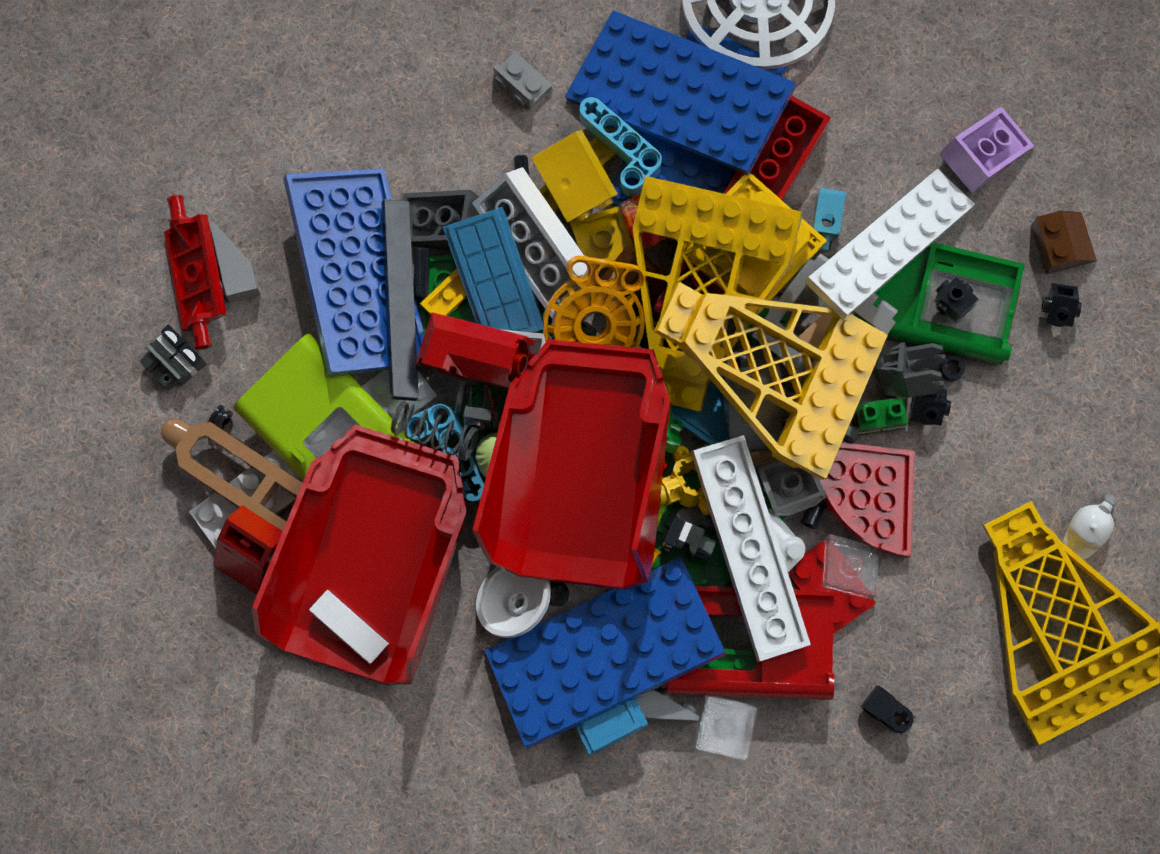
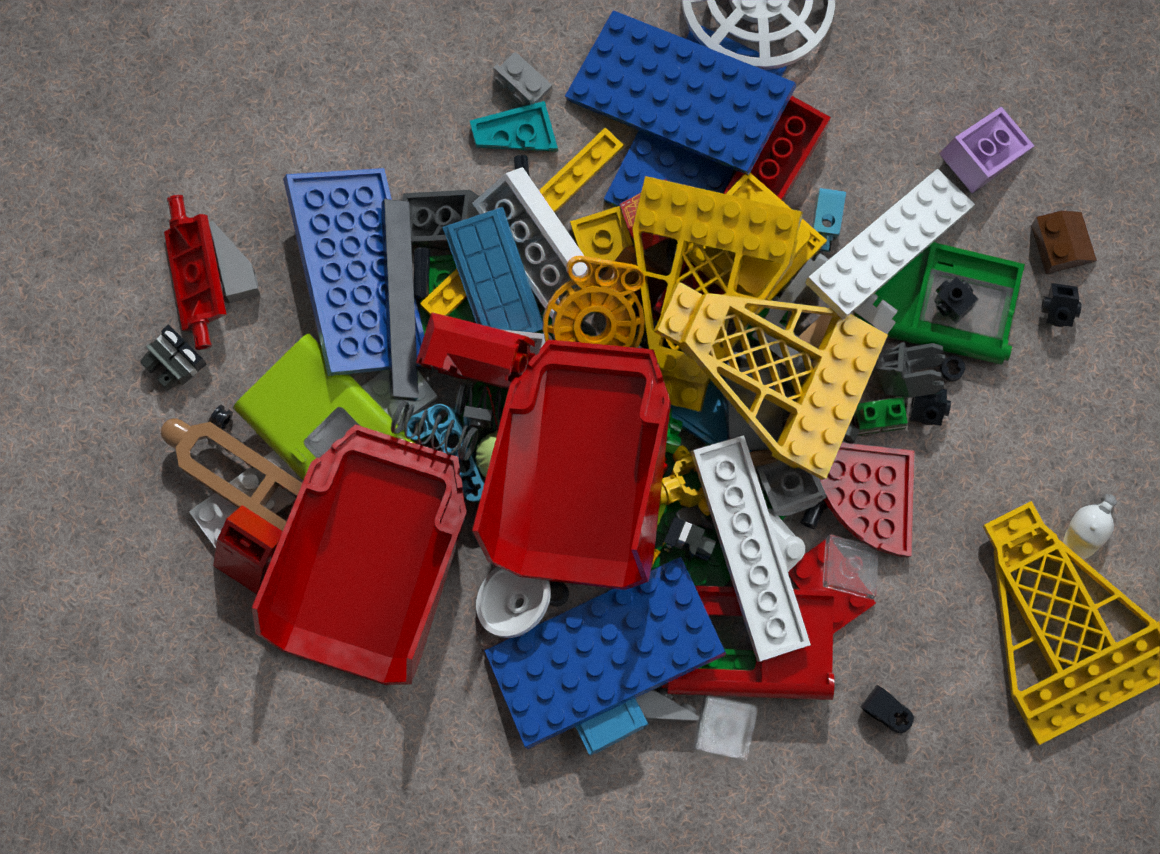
white tile [309,590,389,665] -> none
yellow piece [531,130,617,223] -> none
medium azure beam [580,97,662,197] -> none
none -> teal wing [469,101,558,152]

